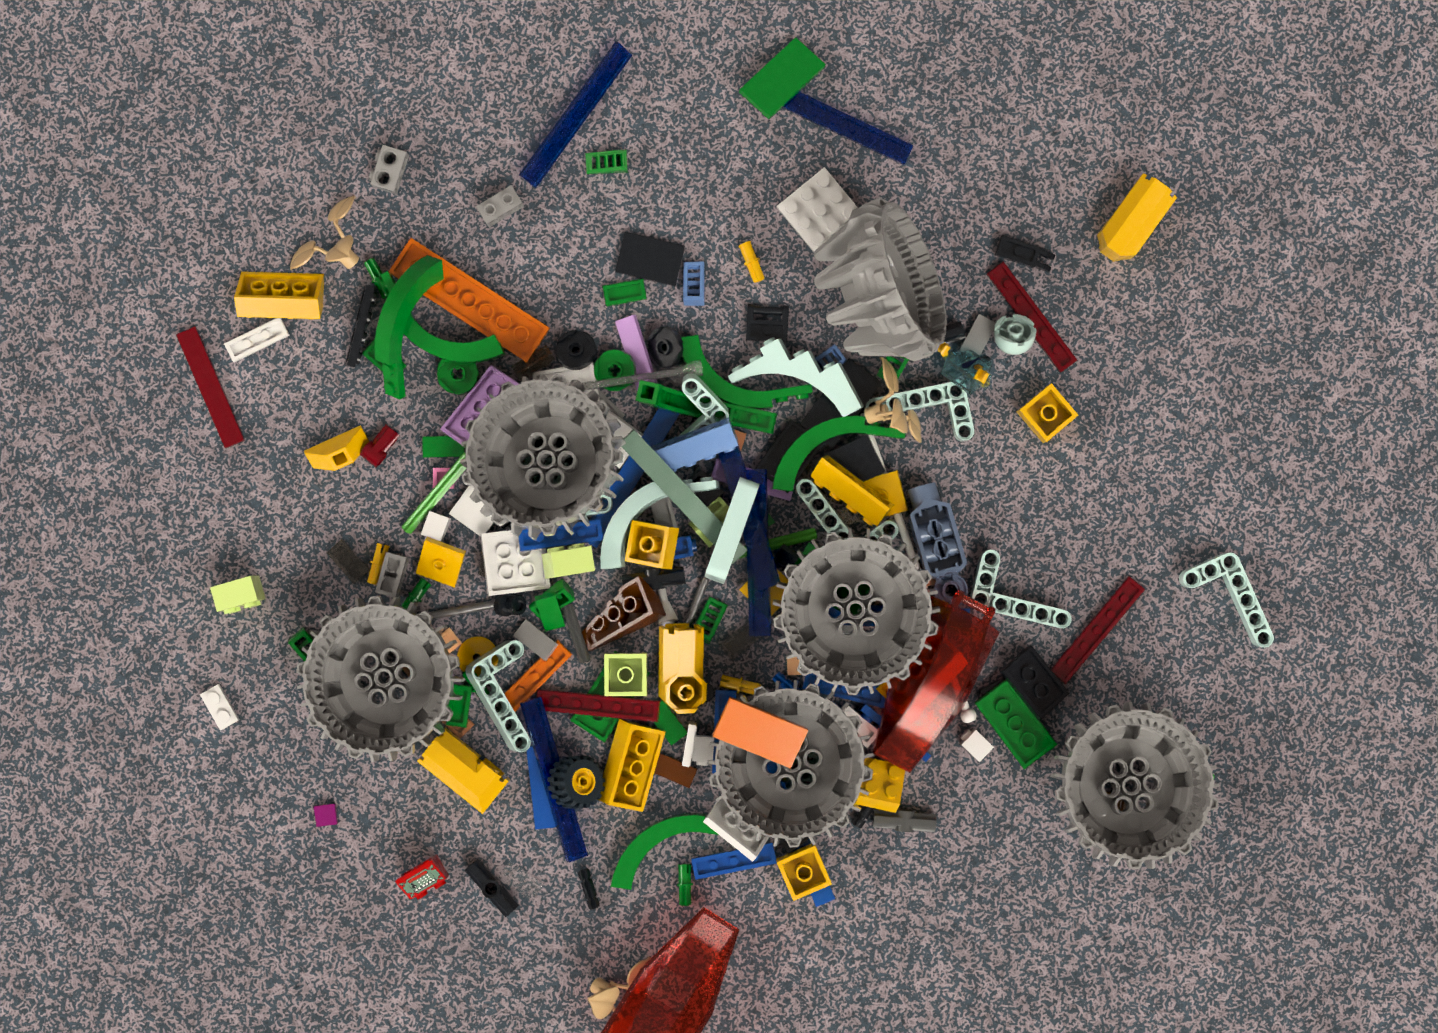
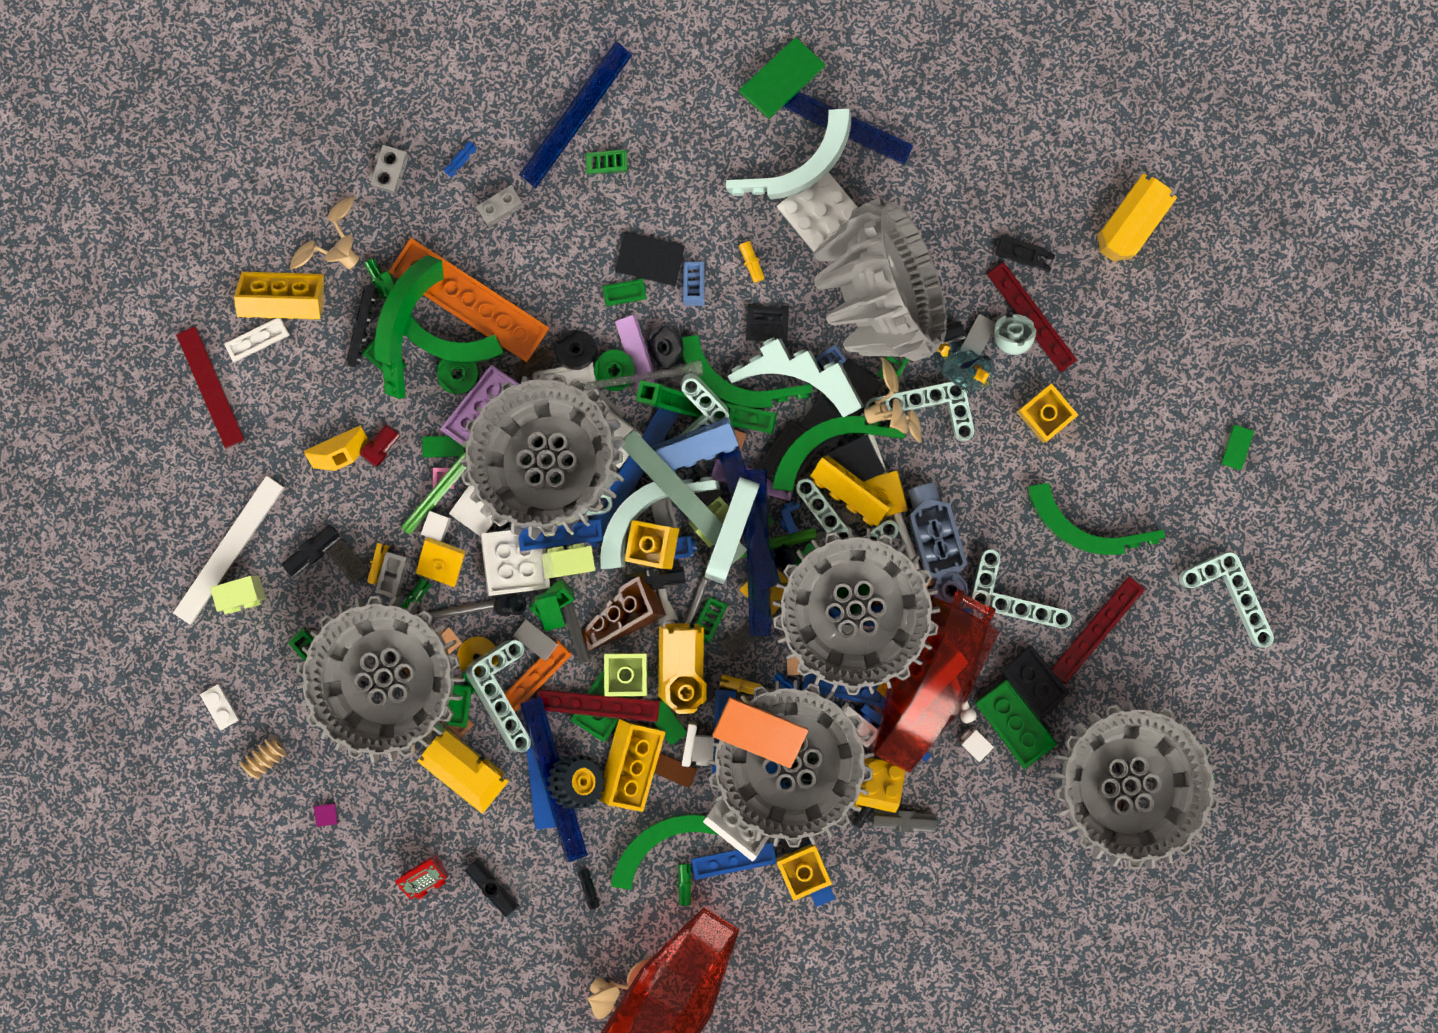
none -> white tile [173,476,285,625]
none -> tan piece [239,734,287,779]
none -> black piece [282,524,342,578]
none -> blue axle [444,141,477,177]
none -> light aqua arch [726,109,851,199]
none -> blue bracket [779,501,801,534]
none -> green arch [1026,483,1165,555]
none -> green tile [1220,425,1254,471]

